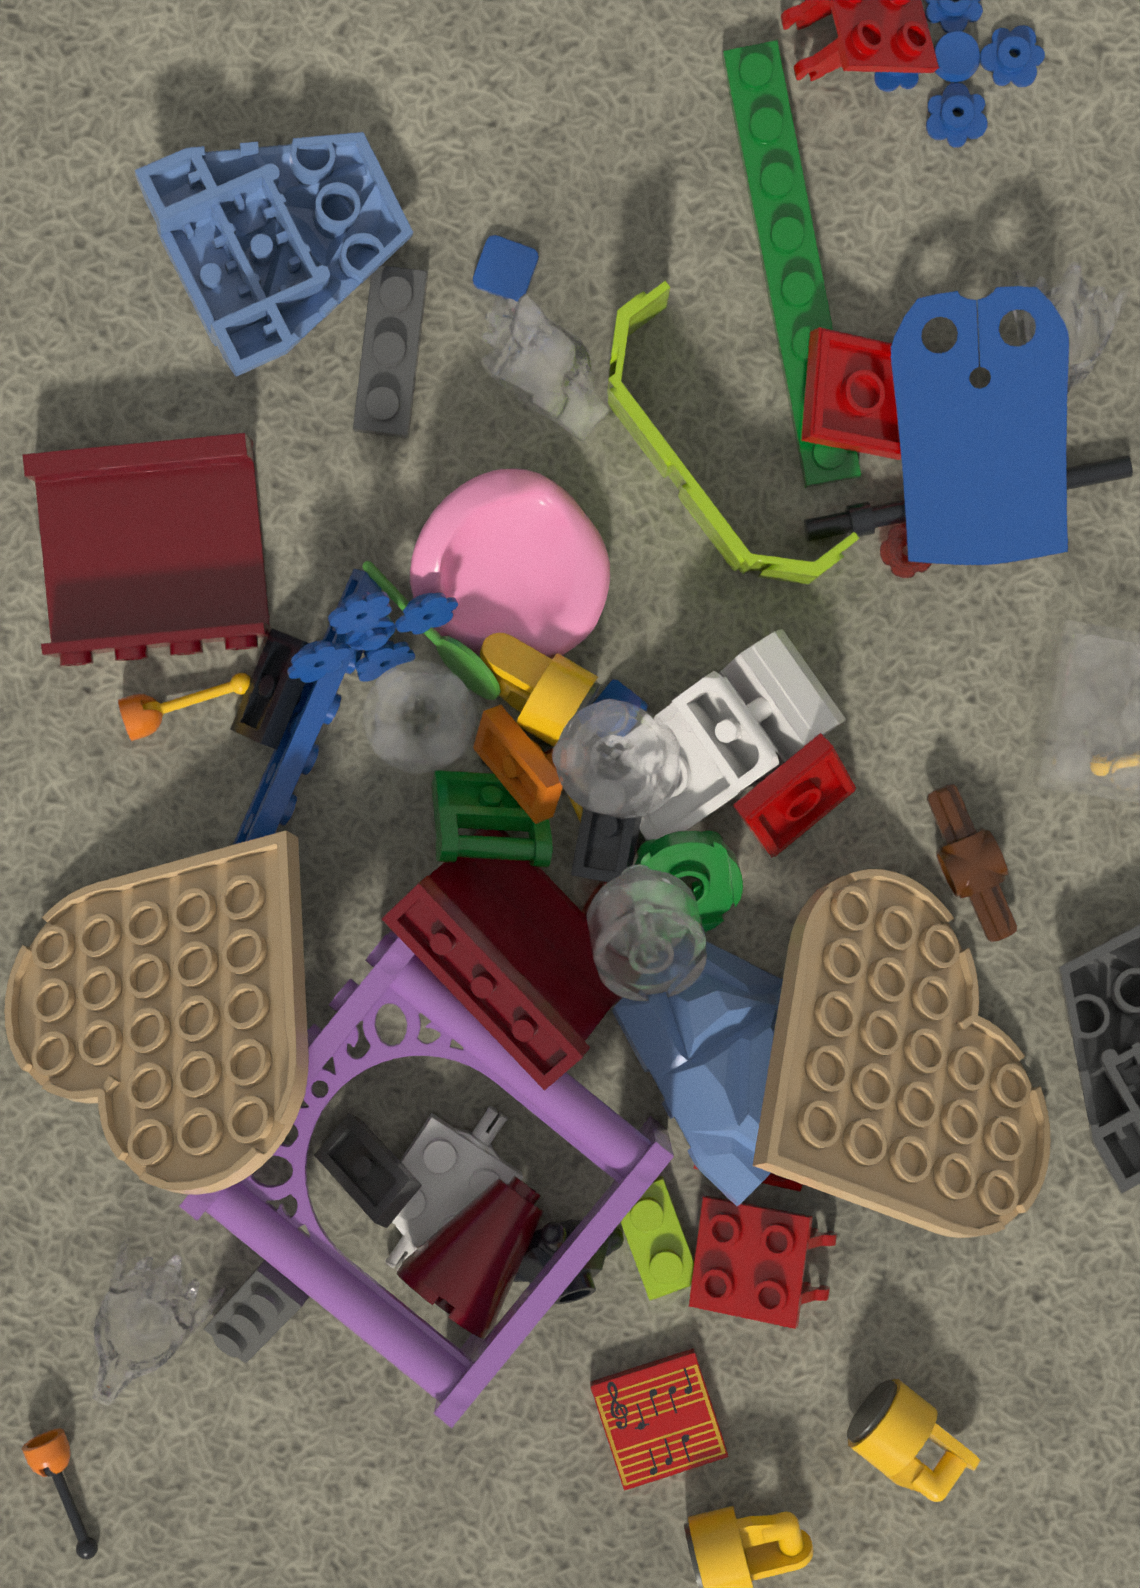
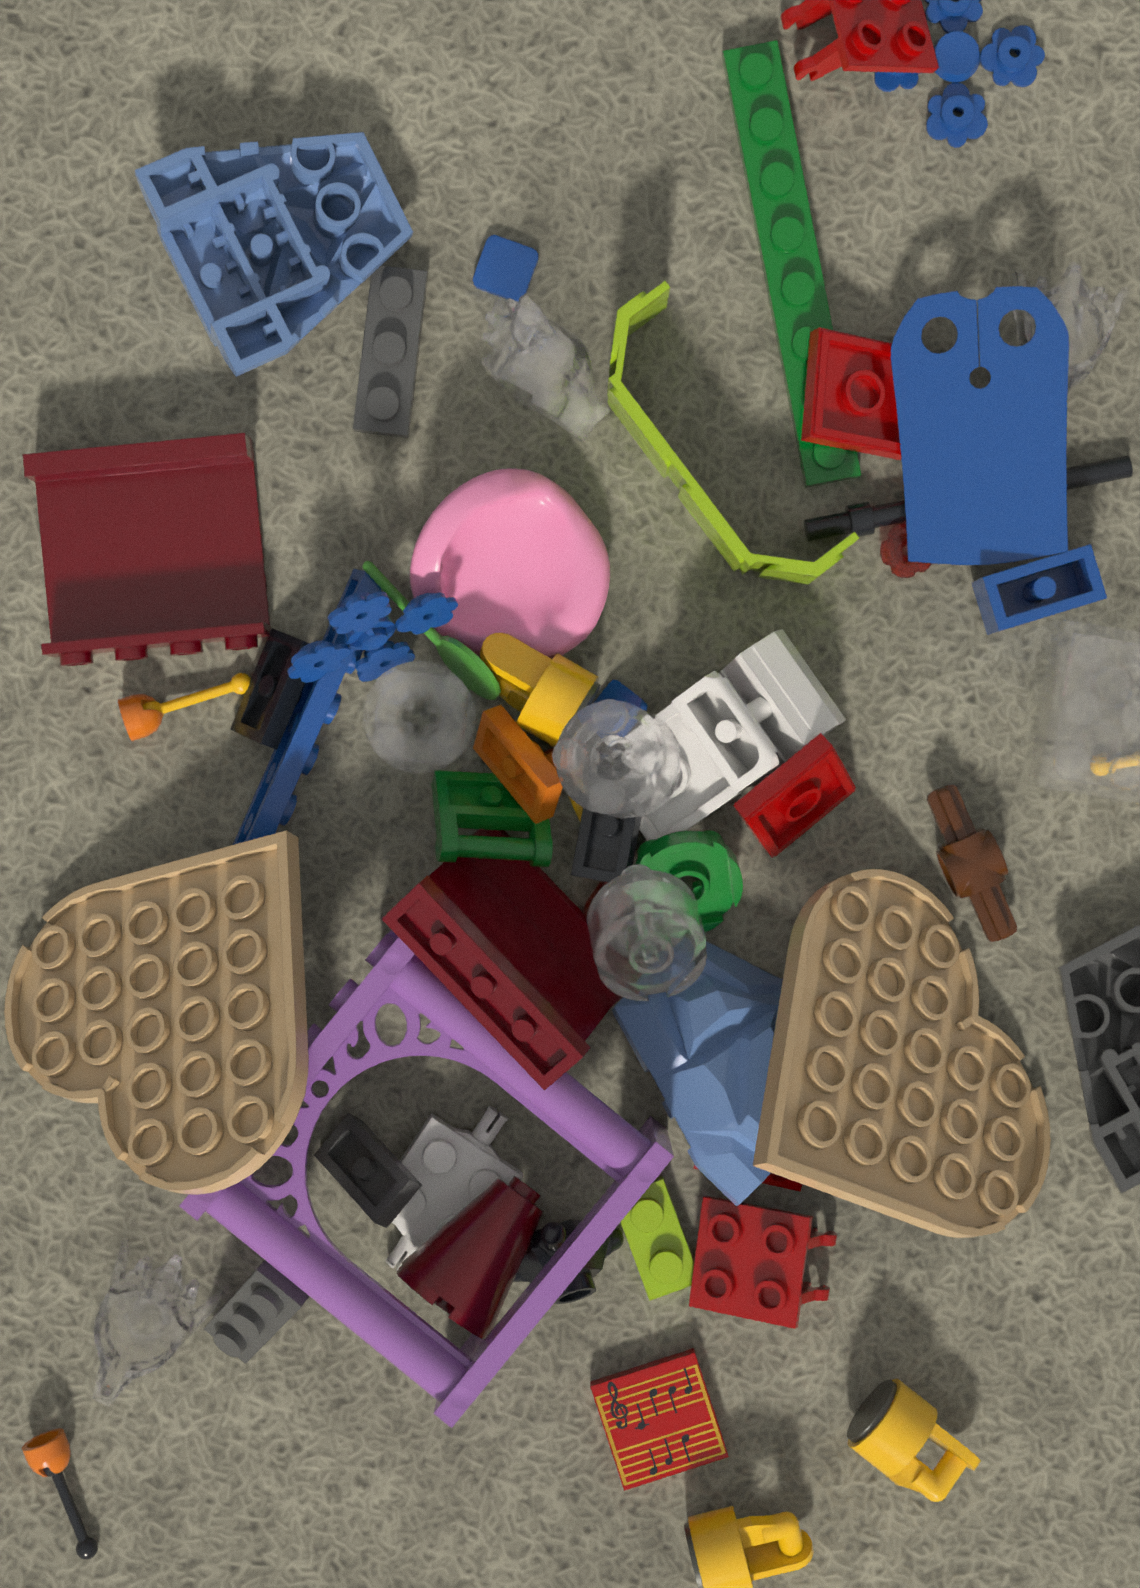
none -> blue brick [971,544,1107,635]

